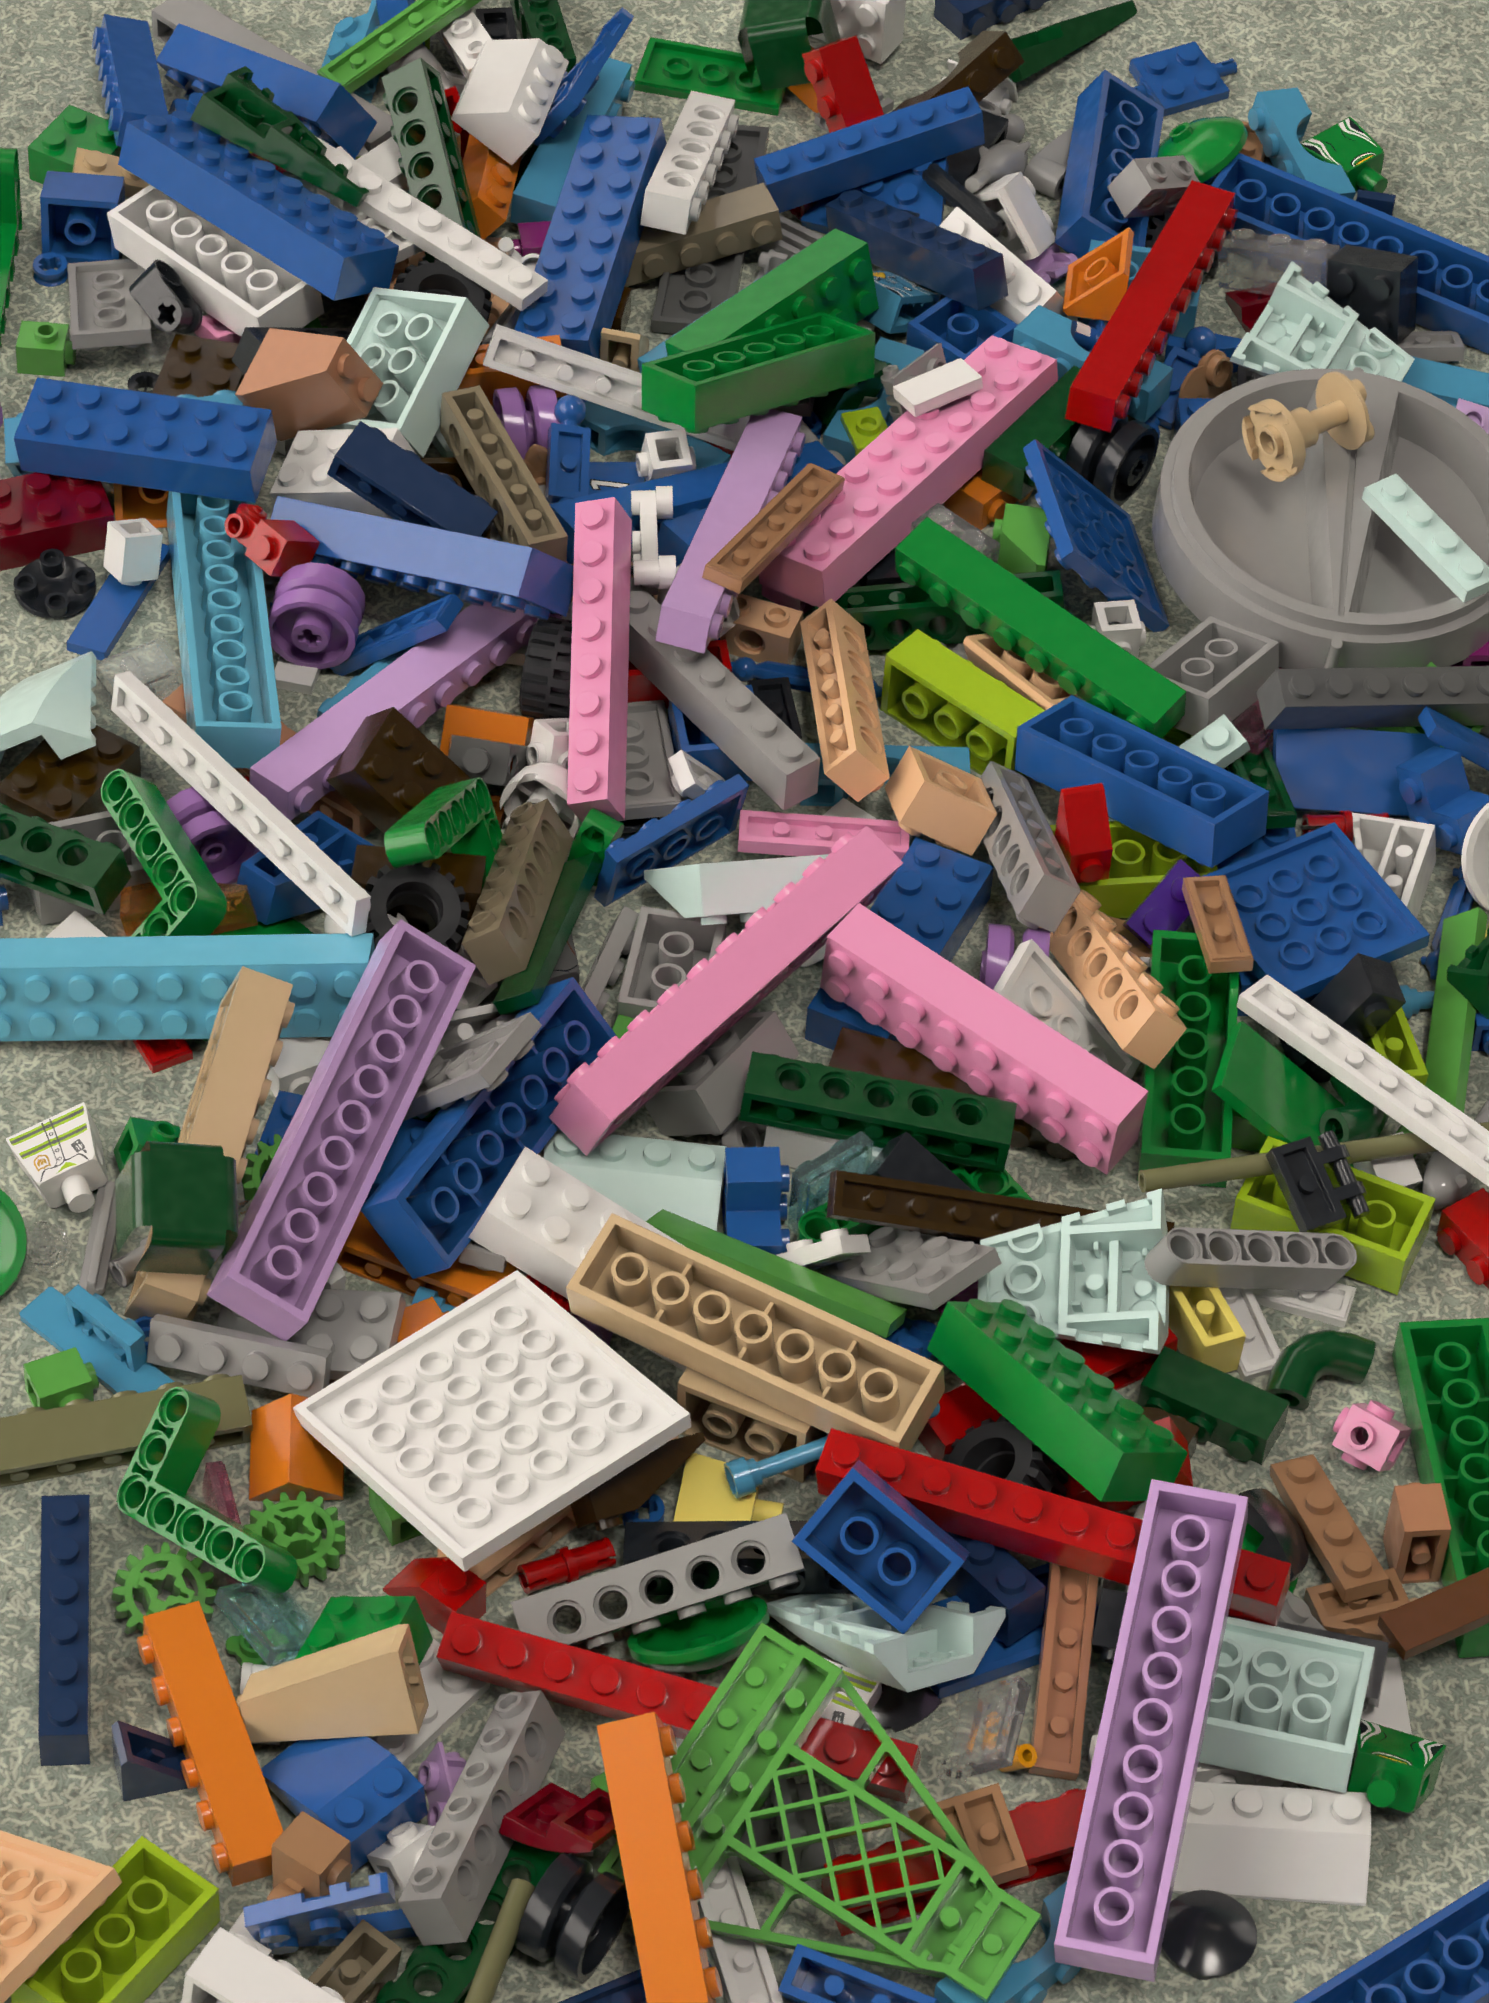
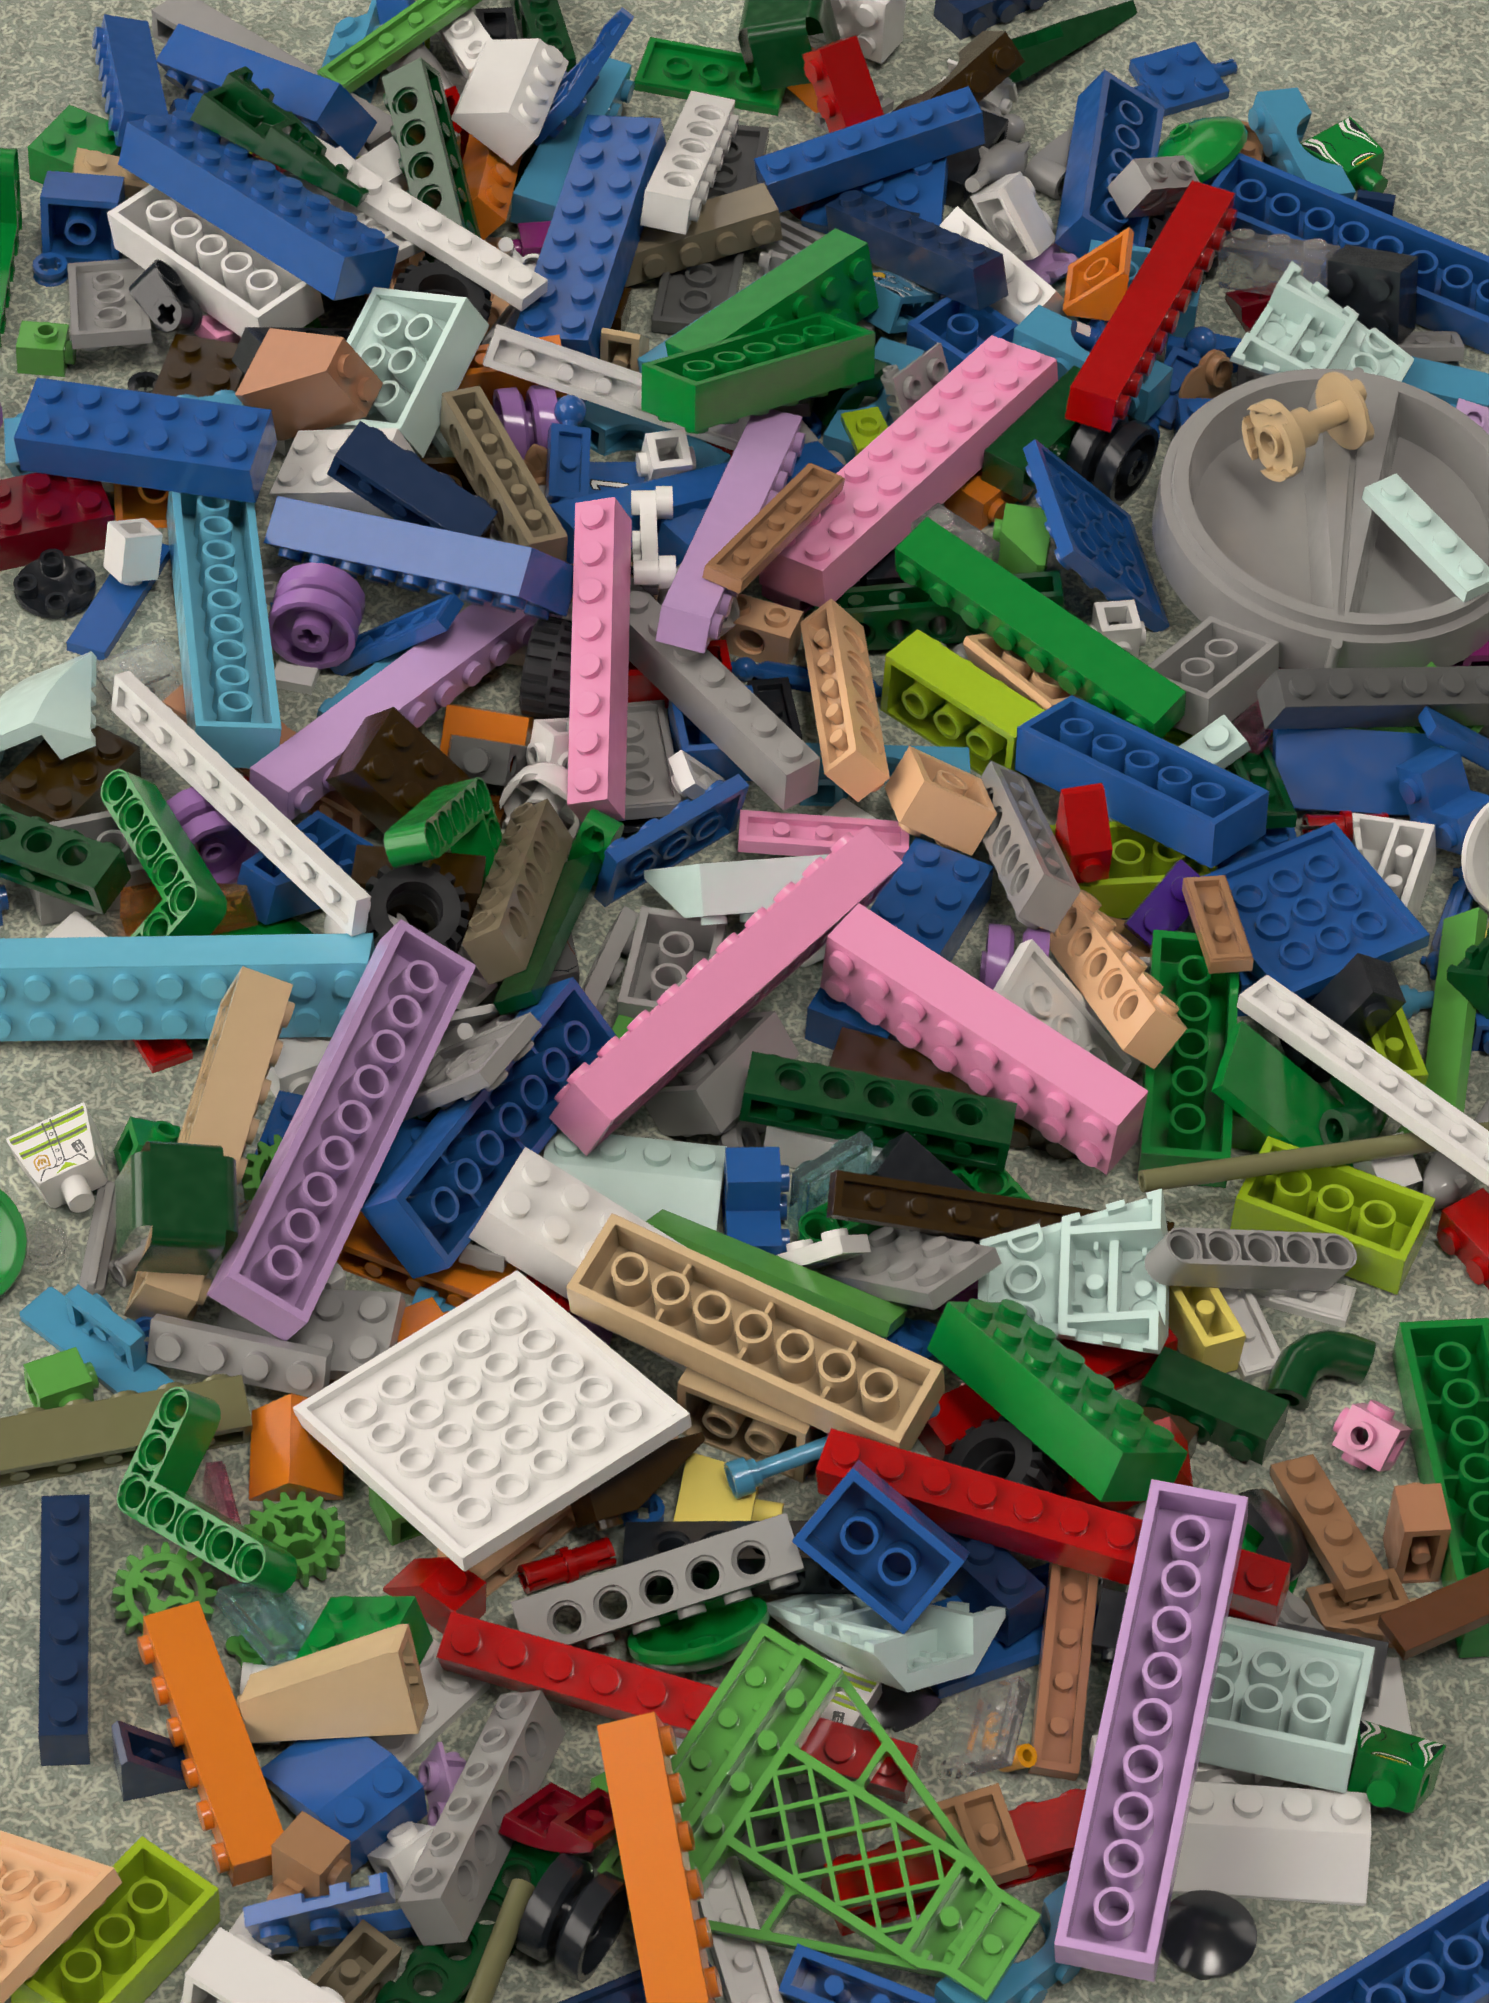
red brick [225,503,320,577] -> none
white tile [893,358,983,417] -> none
black axle [922,163,1005,238] -> none
black plate [1266,1130,1371,1233] -> none

